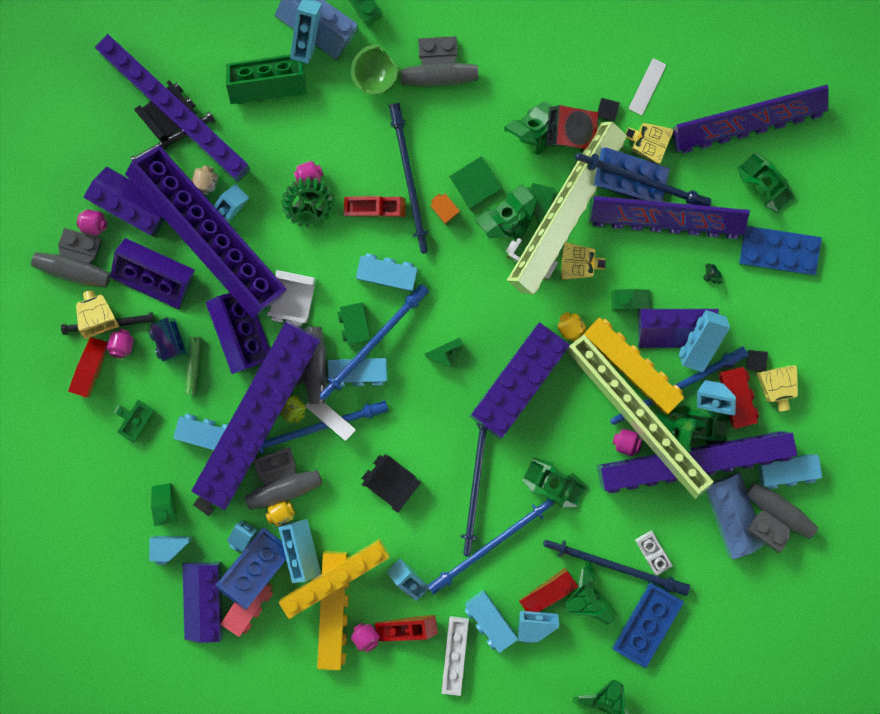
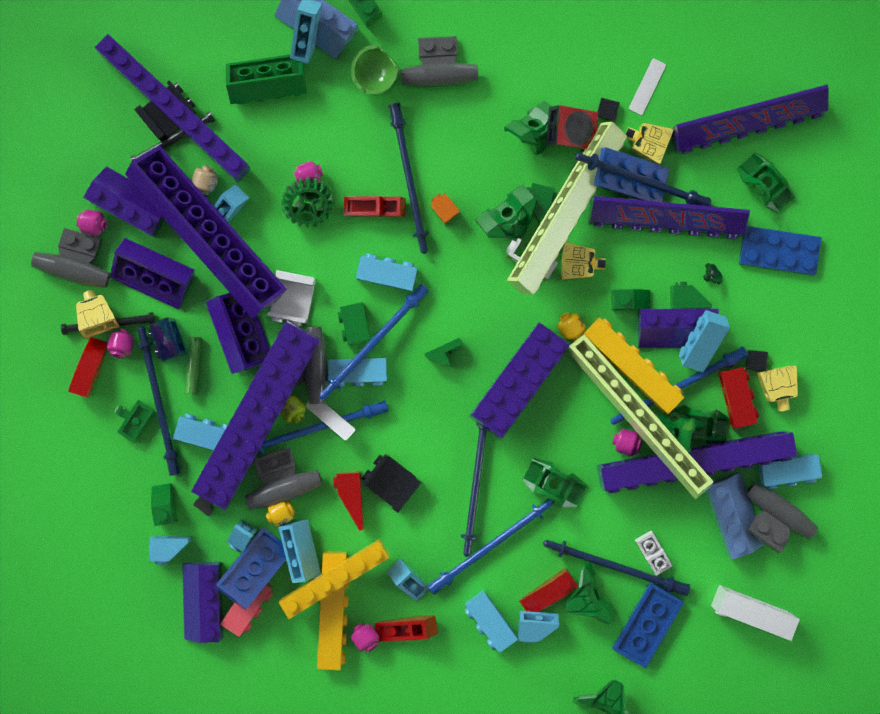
white plate [442,616,469,696] -> none
green tile [449,156,502,209] -> none
medium azure slope [697,380,736,415] -> none
none -> dark blue bar [137,326,181,476]
none -> red slope [333,471,364,531]
none -> green slope [670,282,712,309]
none -> white brick [711,585,800,641]

